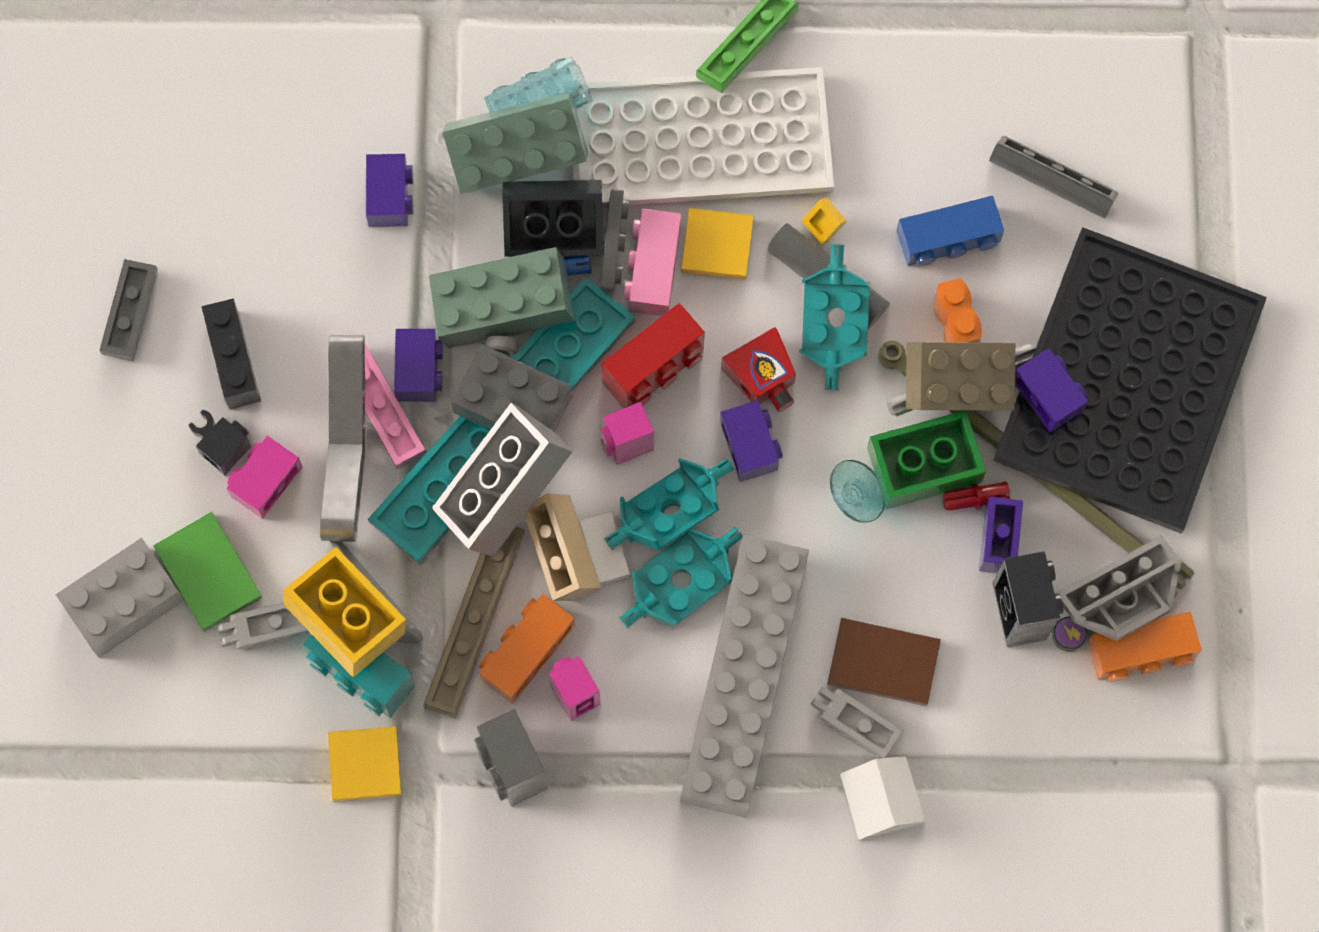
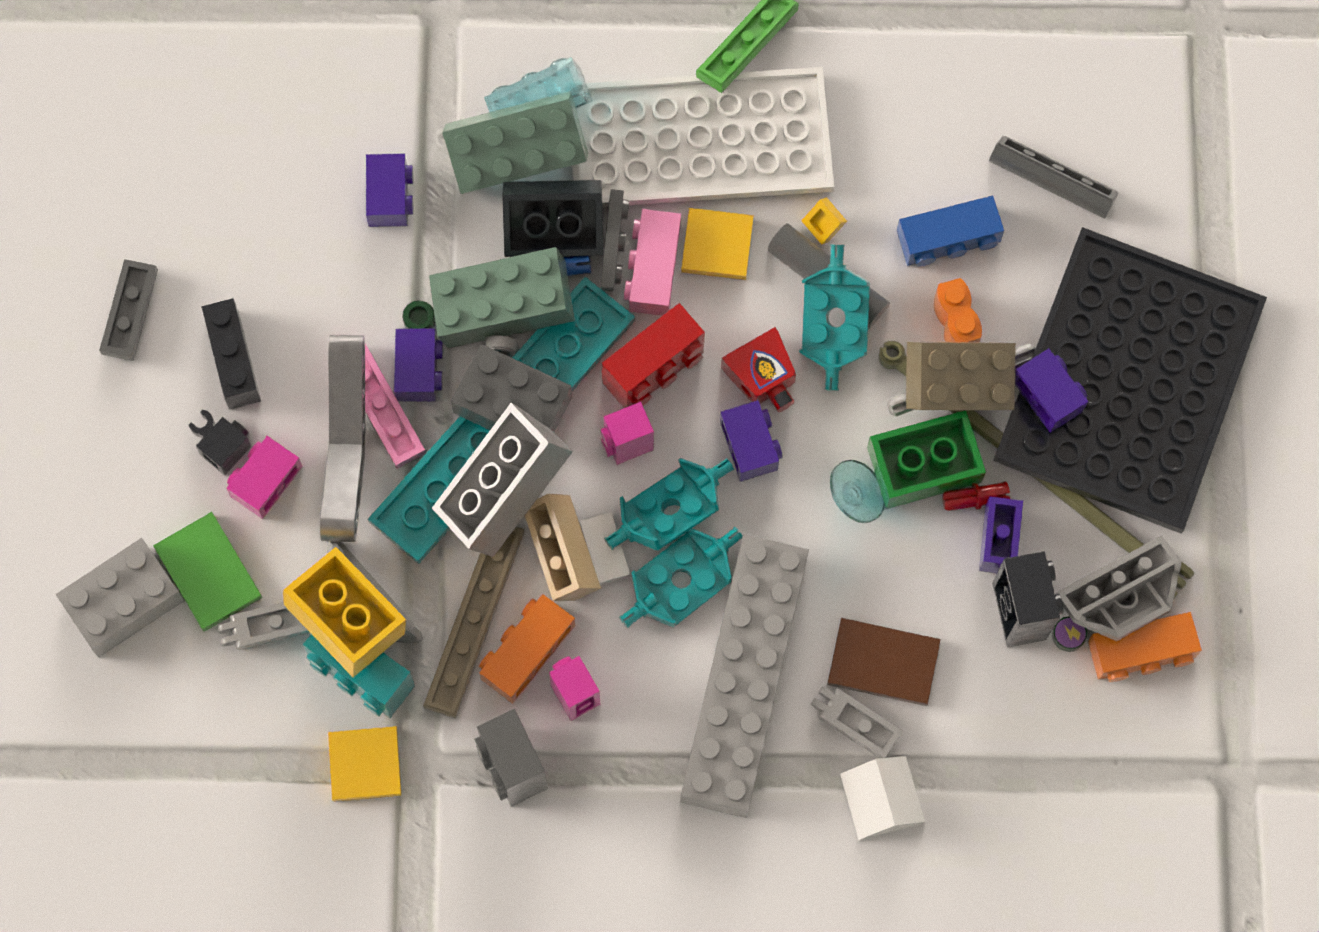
none -> dark green tile [402,300,436,329]

